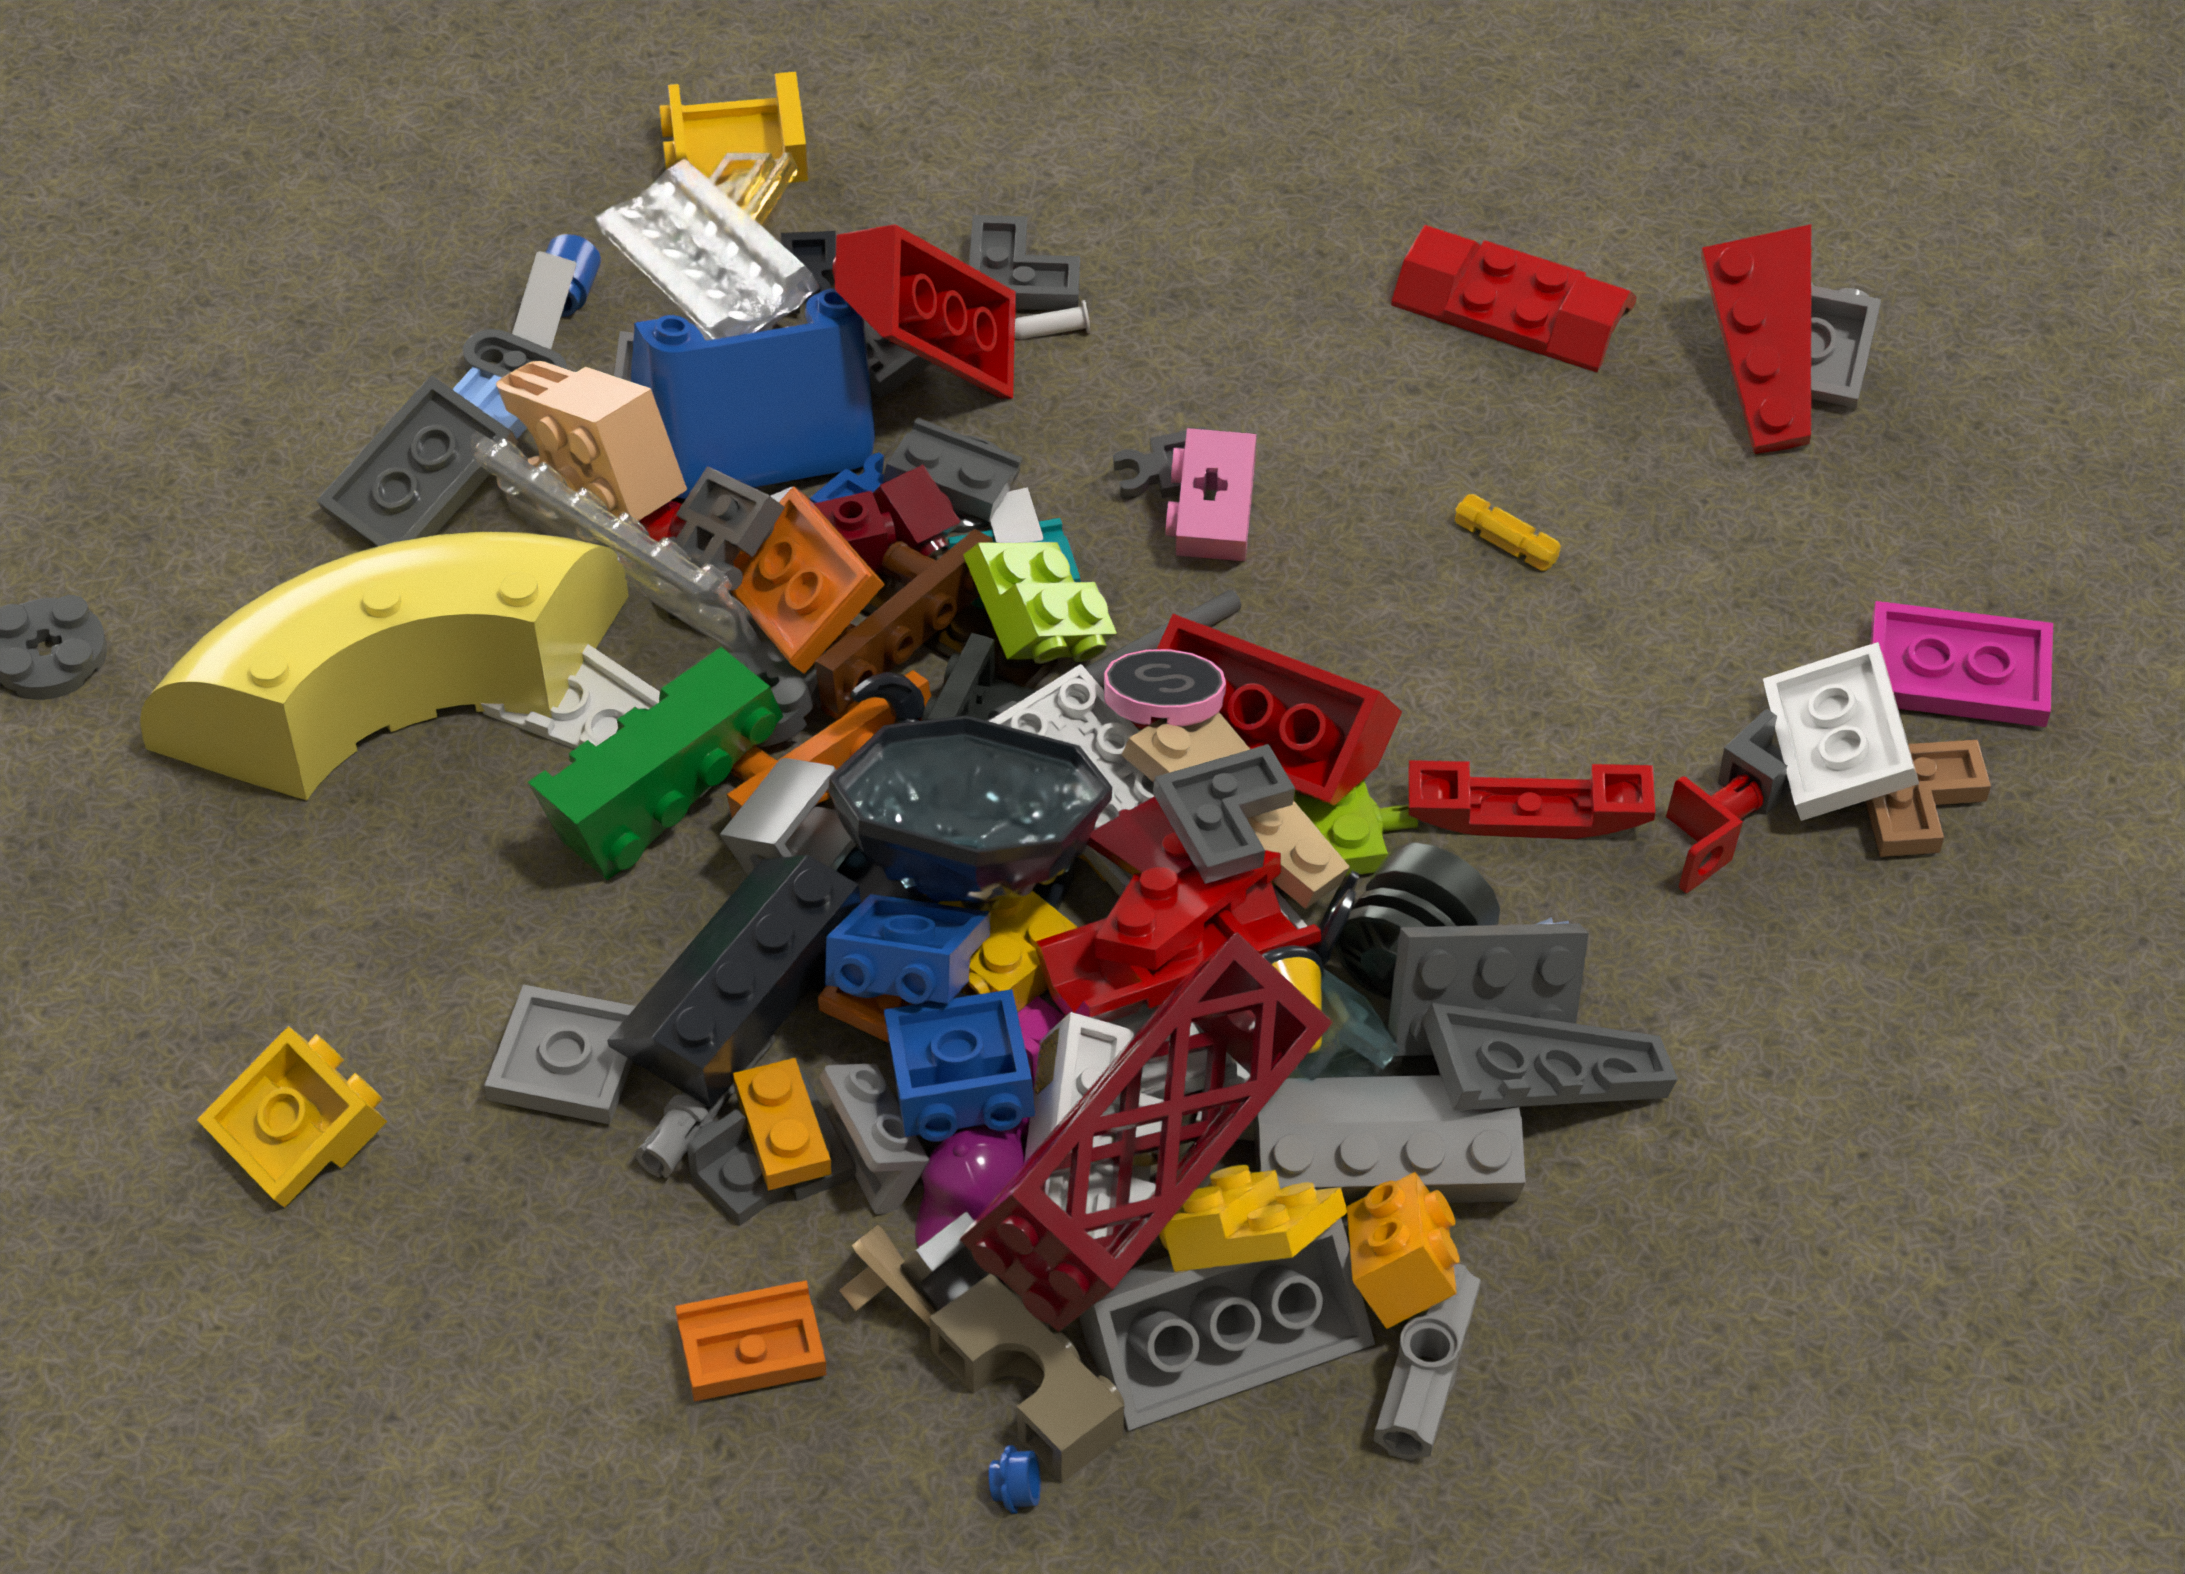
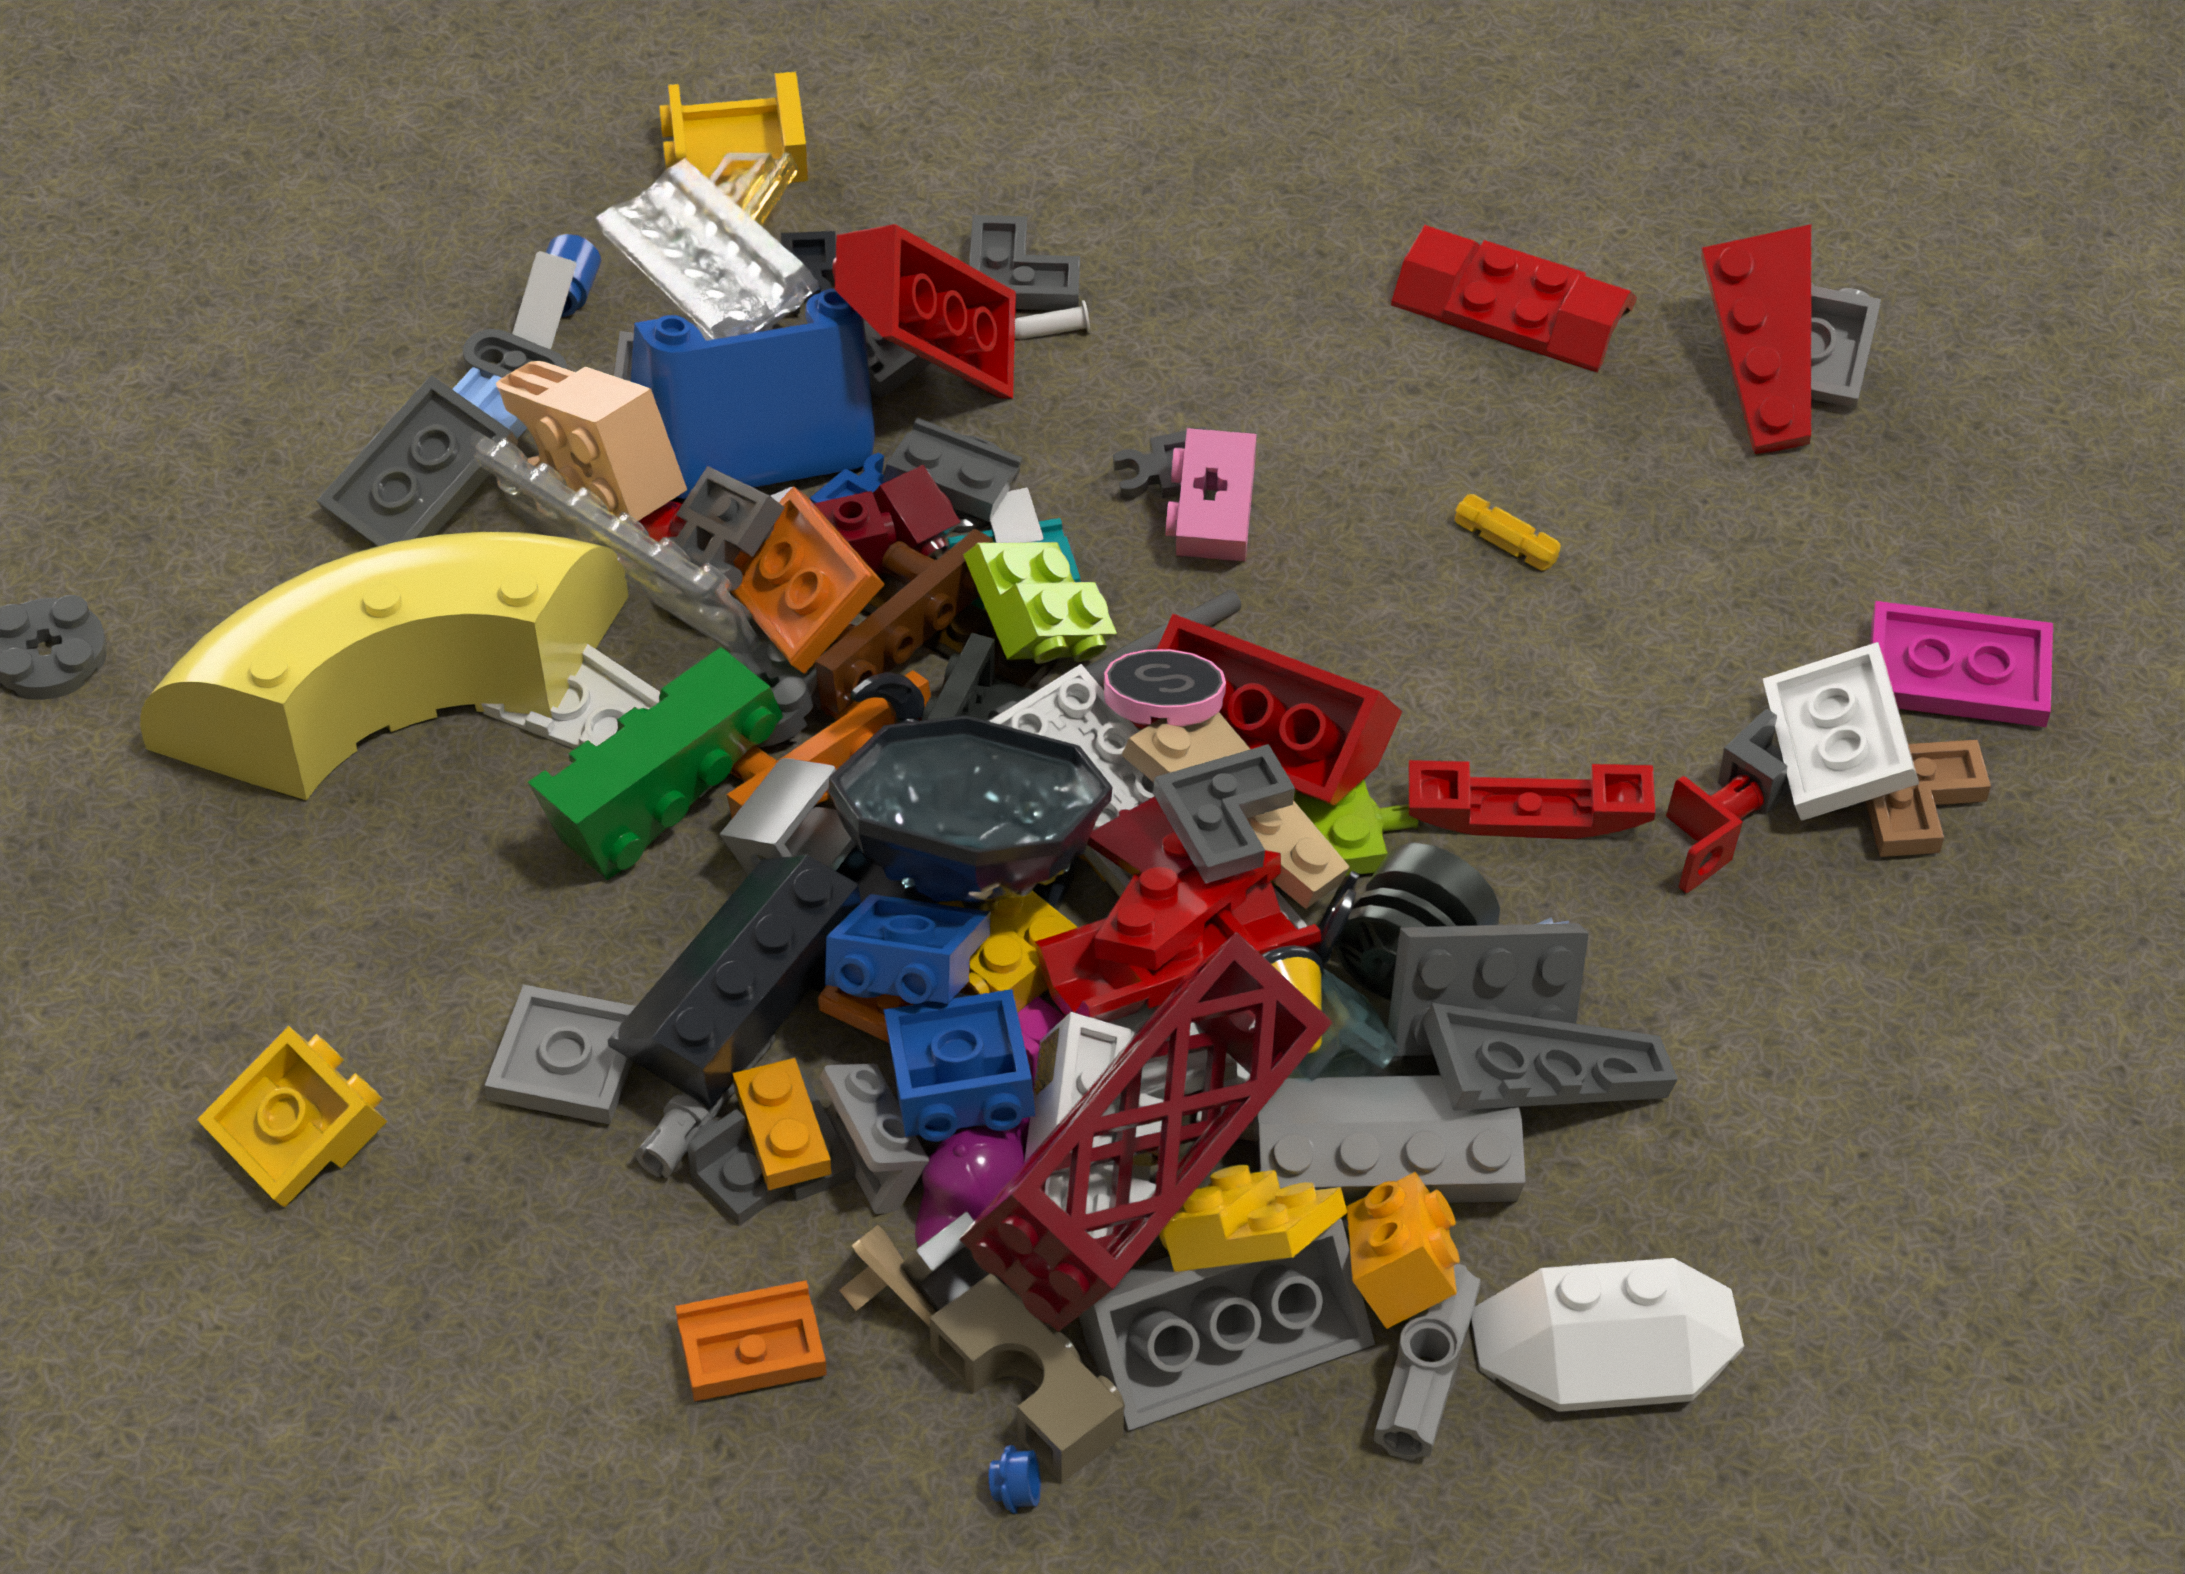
none -> white wedge [1470,1258,1744,1412]

